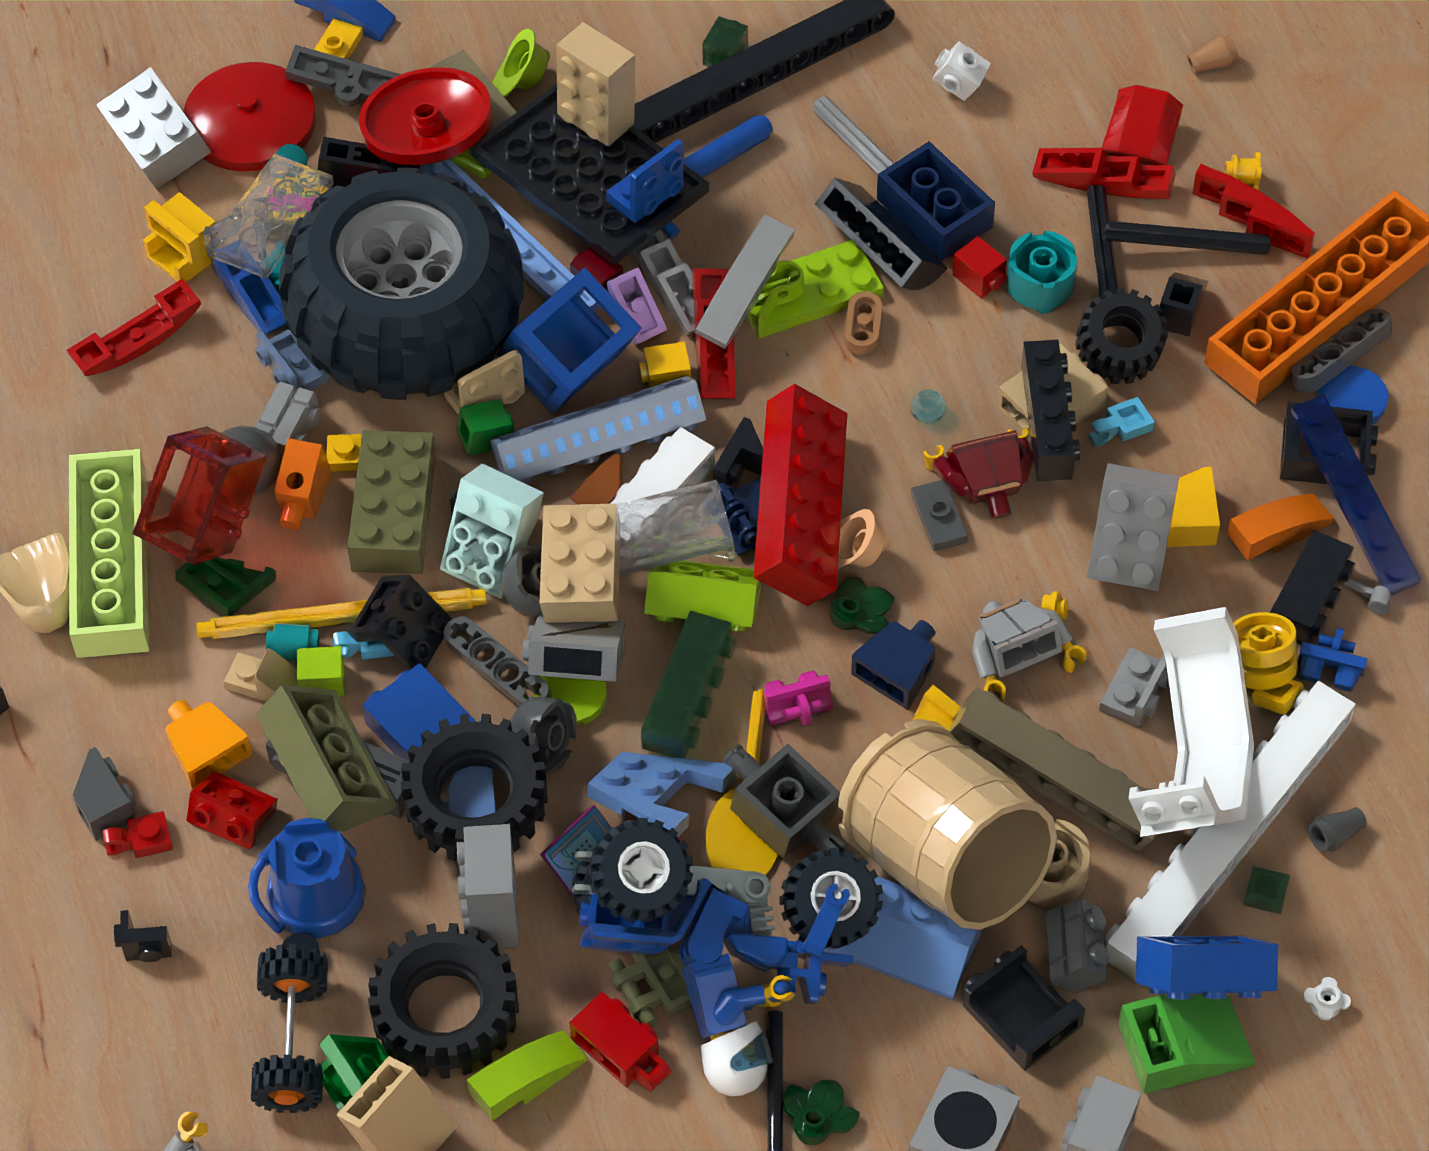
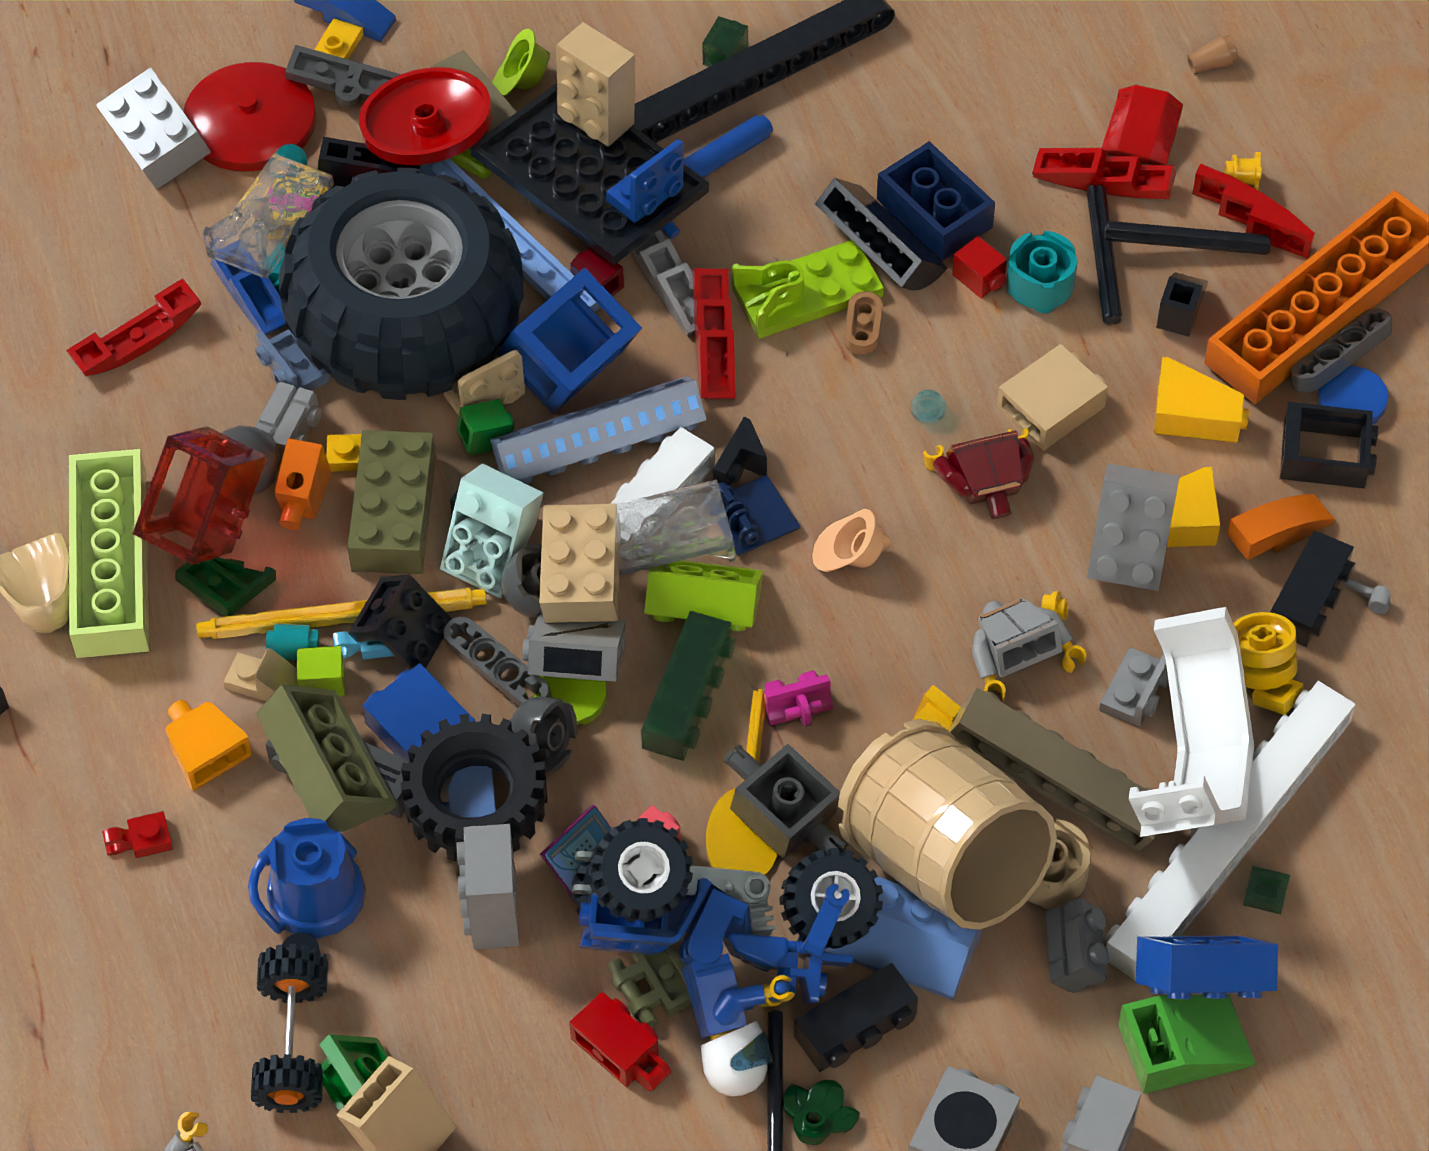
dark grey slope [73,747,136,841] -> none
black bracket [114,910,172,962] -> none
yellow plate [143,192,221,283] -> none
red bracket [186,771,278,849] -> none
black tyre [368,923,519,1079] -> none
lime slope [467,1030,587,1121] -> none
dark orange slope [570,453,624,505] -> none
medium blue wing [587,752,736,838] -> none
lavender slope [607,267,667,345] -> none
yellow brick [638,342,691,388] -> none
light grey slope [695,214,795,348] -> none
red brick [753,384,848,606] -> none
light grey axle [813,96,894,174] -> none
dark green plate [829,577,895,634] -> none
dark blue torso [851,620,936,710] -> none
dark grey plate [911,480,968,551] -> none
white brick [932,41,991,101] -> none
black panel [963,945,1085,1071] -> none
black brick [1021,339,1080,482] -> none
black tyre [1075,288,1168,384] -> none
medium azure plate [1088,397,1155,447] -> none
clear blue plate [1291,394,1421,596] -> none
blue hips [1298,628,1368,692] -> none
white plate [1304,977,1351,1020] -> none
dark grey cone [1308,807,1367,851] -> none
none -> black brick [794,963,918,1072]
none -> yellow slope [1154,357,1249,443]

